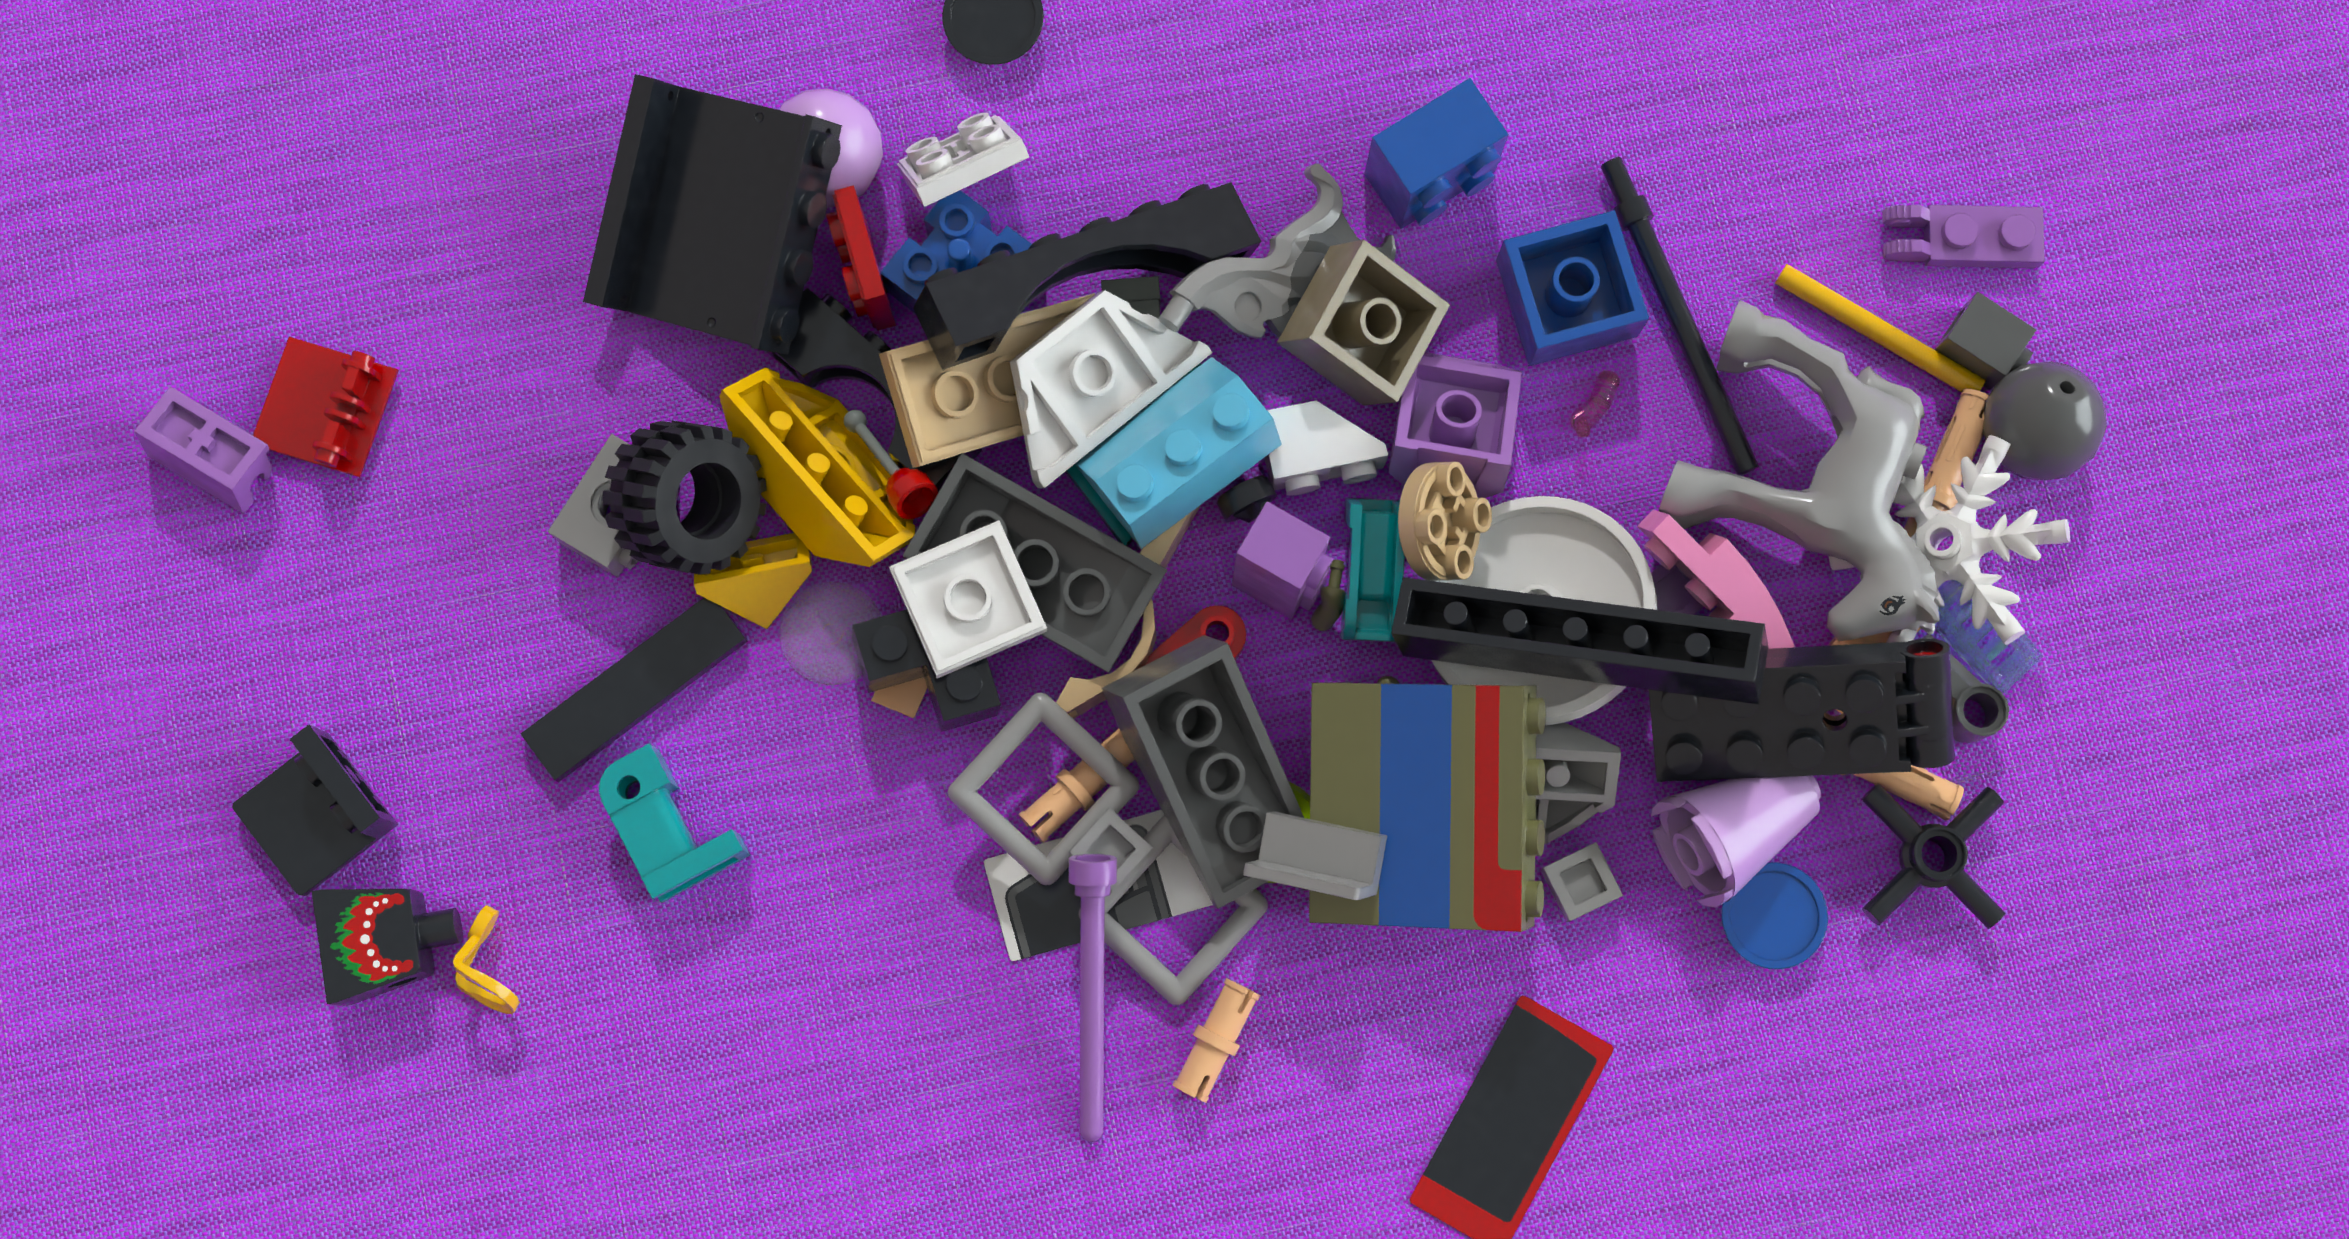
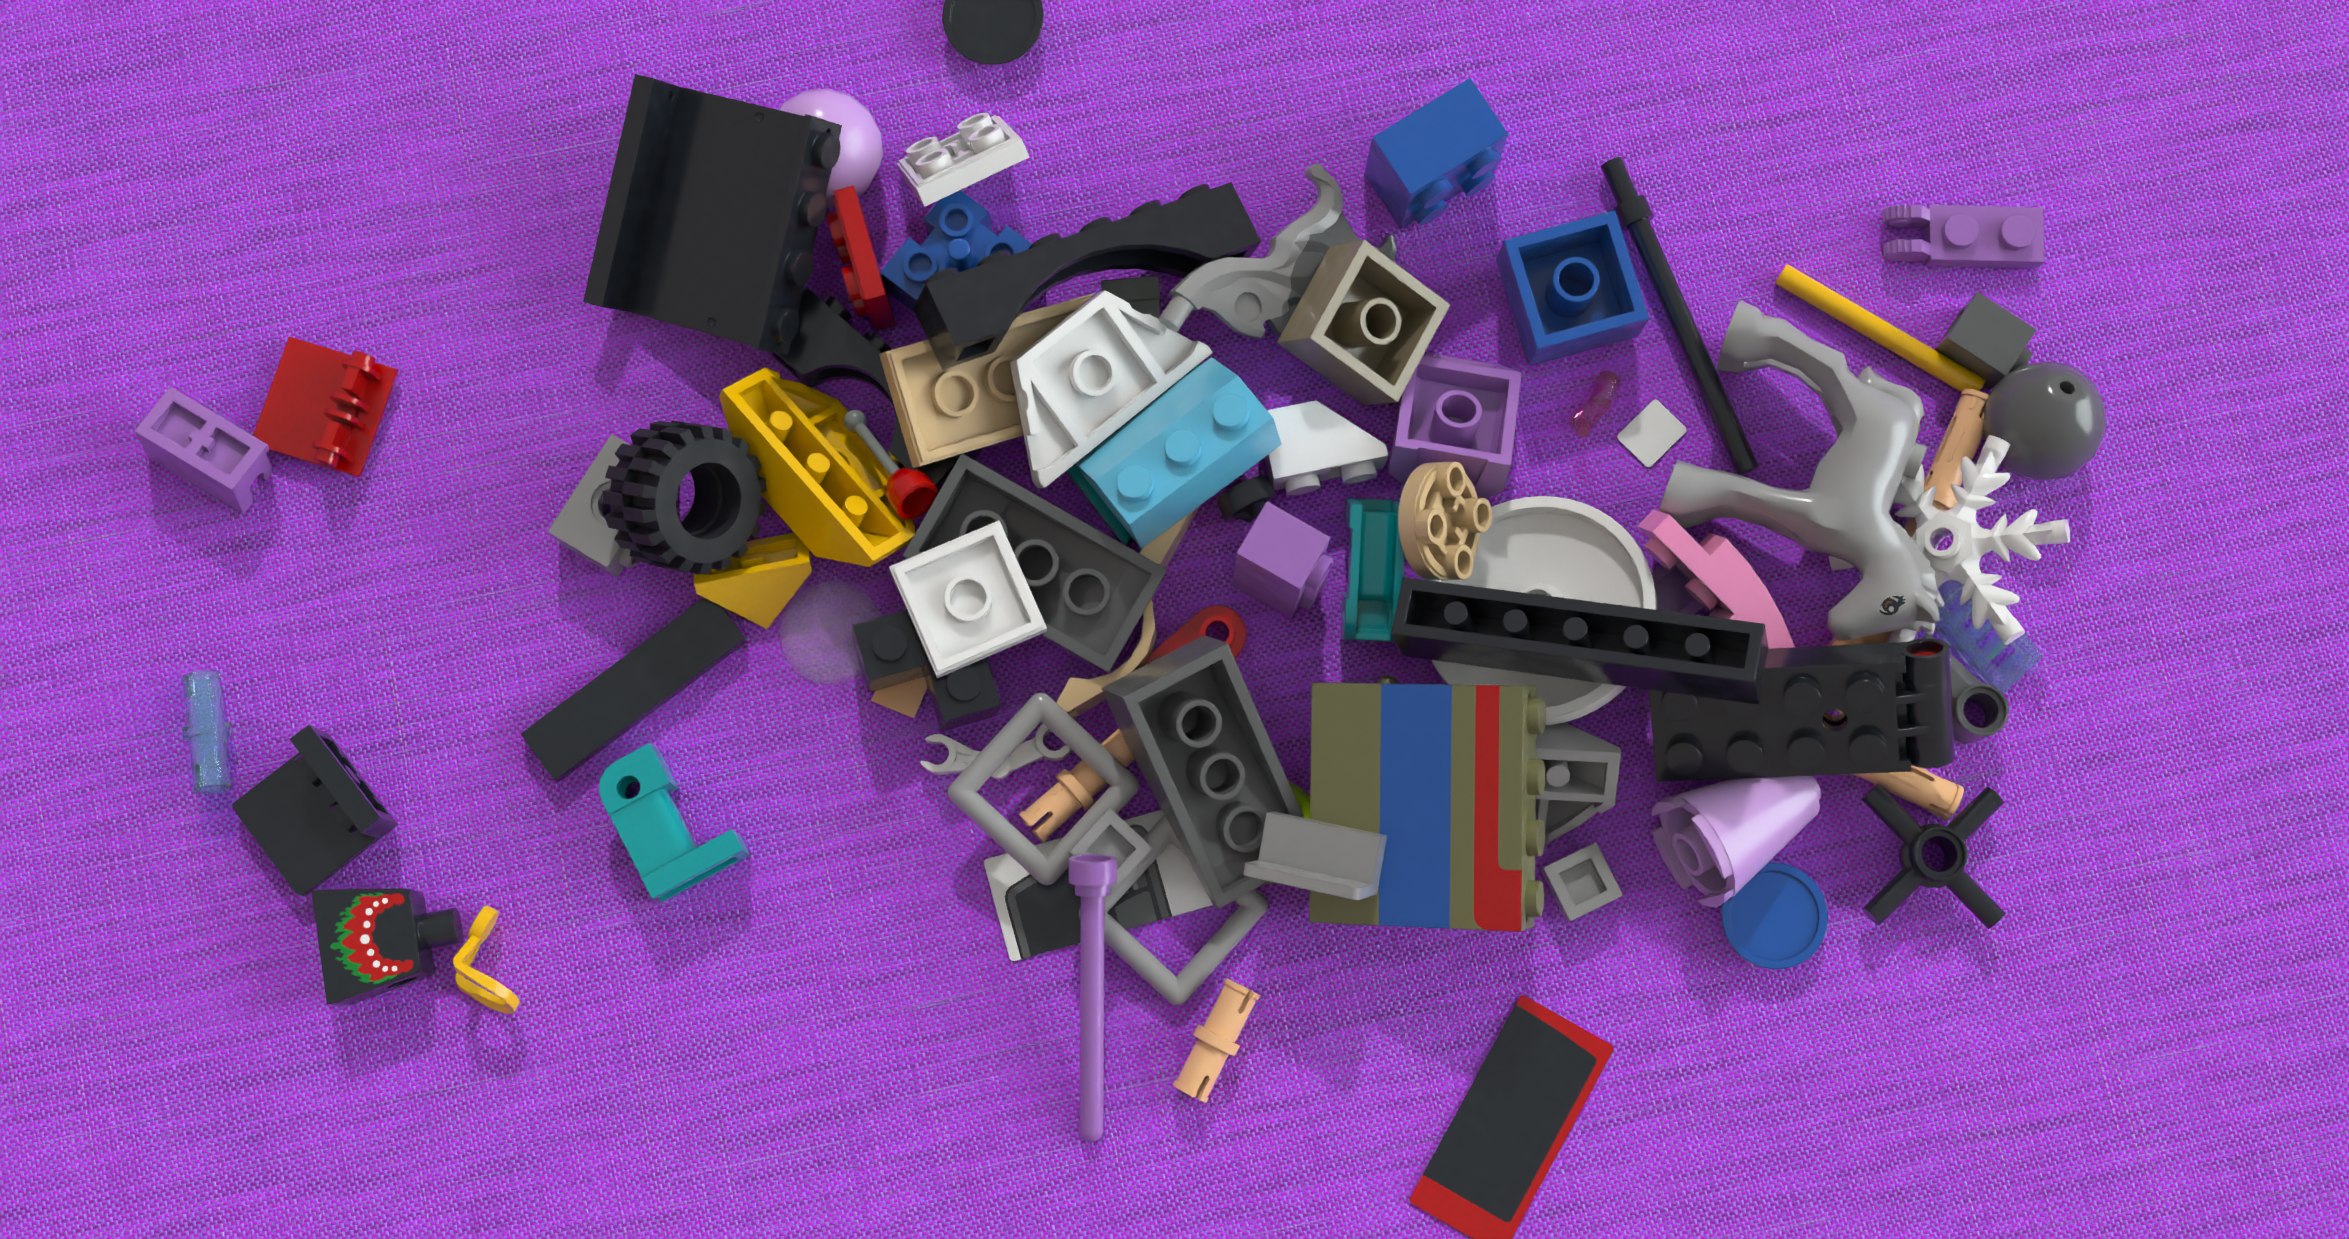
olive piece [1311,560,1346,631] -> none
none -> clear light blue pin [181,671,233,794]
none -> white piece [920,724,1072,780]
none -> white sticker [1617,400,1687,467]

